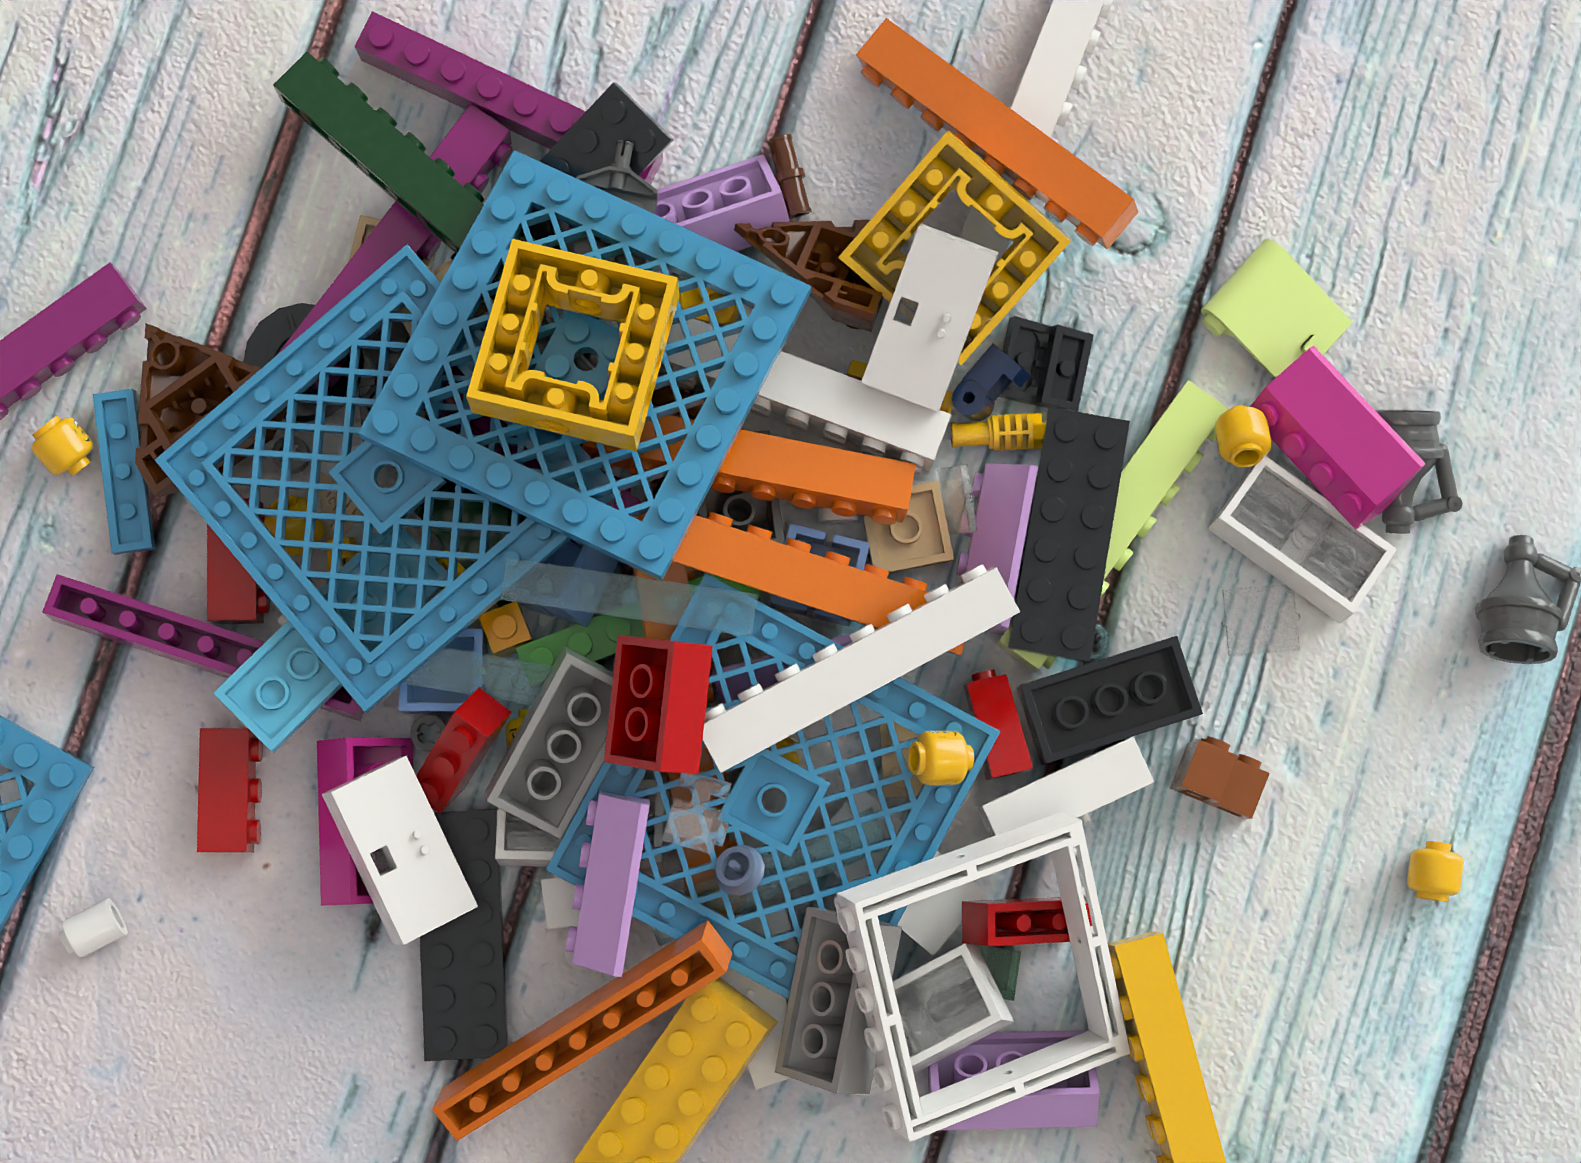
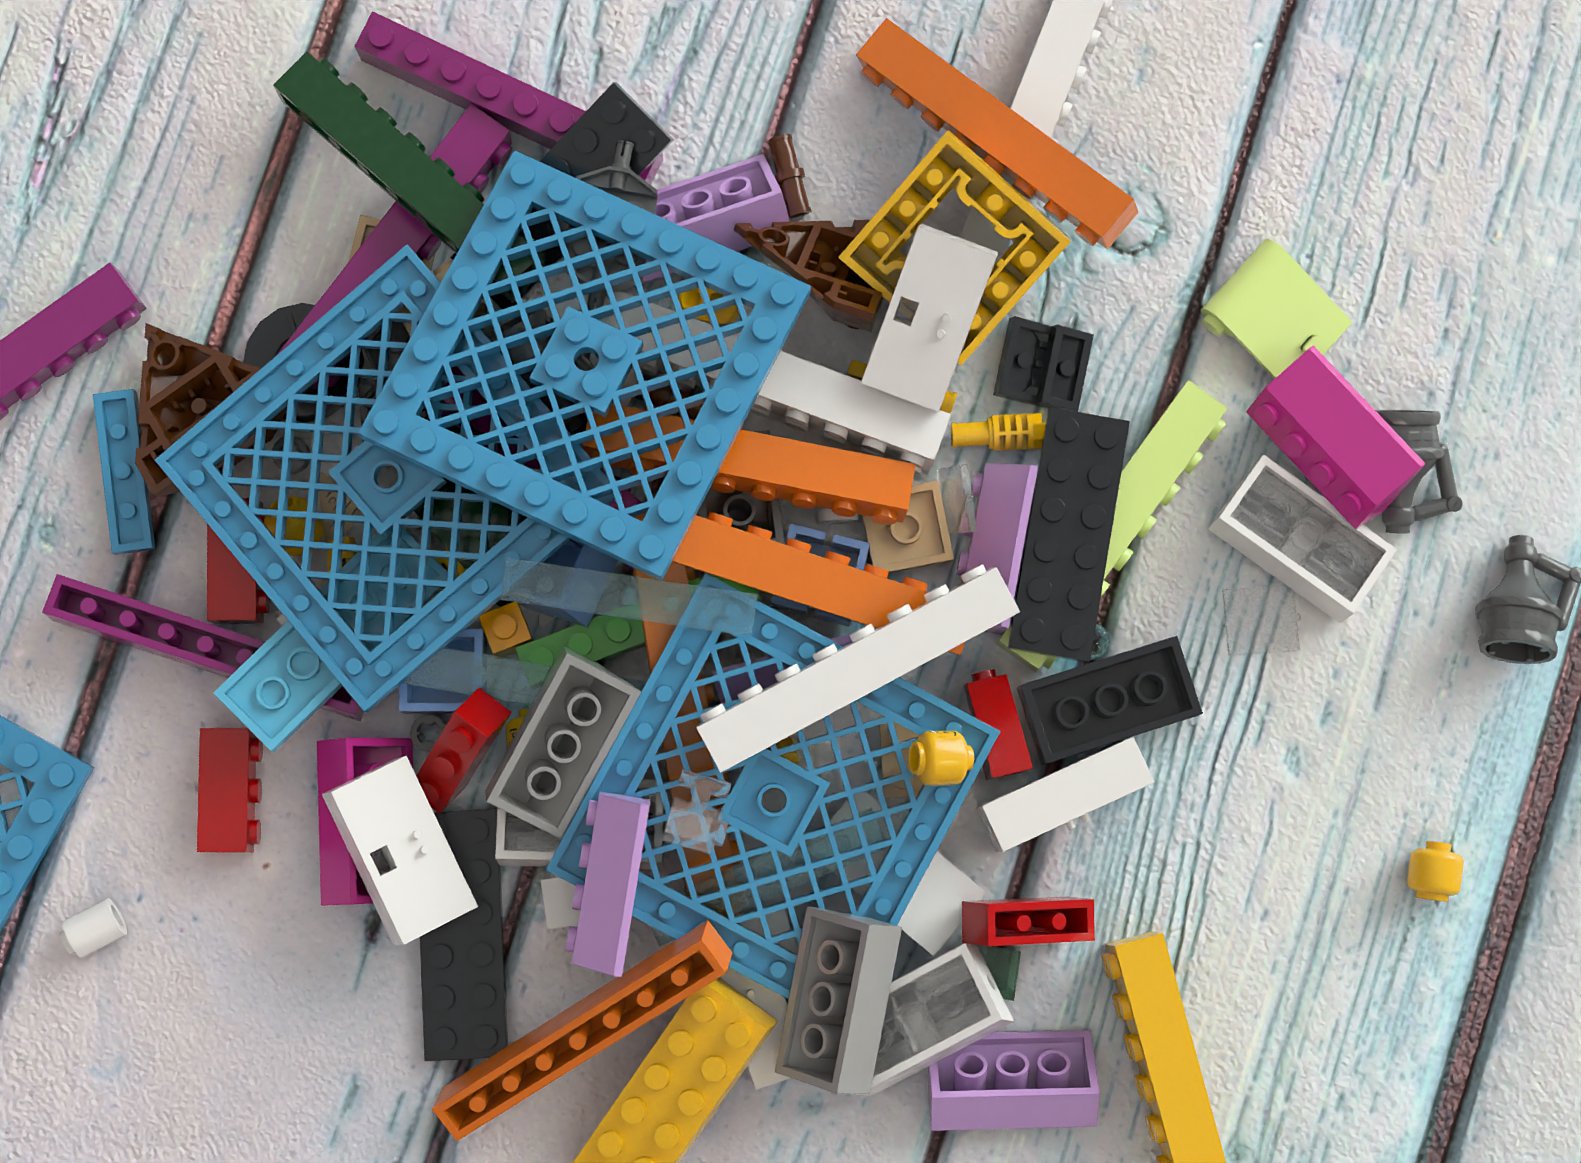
yellow head [31,415,93,477] -> none
yellow brick [466,239,680,452] -> none
red brick [604,635,713,774] -> none
sand blue hat [715,845,765,896] -> none
white window [834,812,1130,1142] -> none
dark blue leg [952,343,1031,421] -> none
dark orange brick [1170,736,1270,820] -> none
yellow head [1215,405,1271,468] -> none

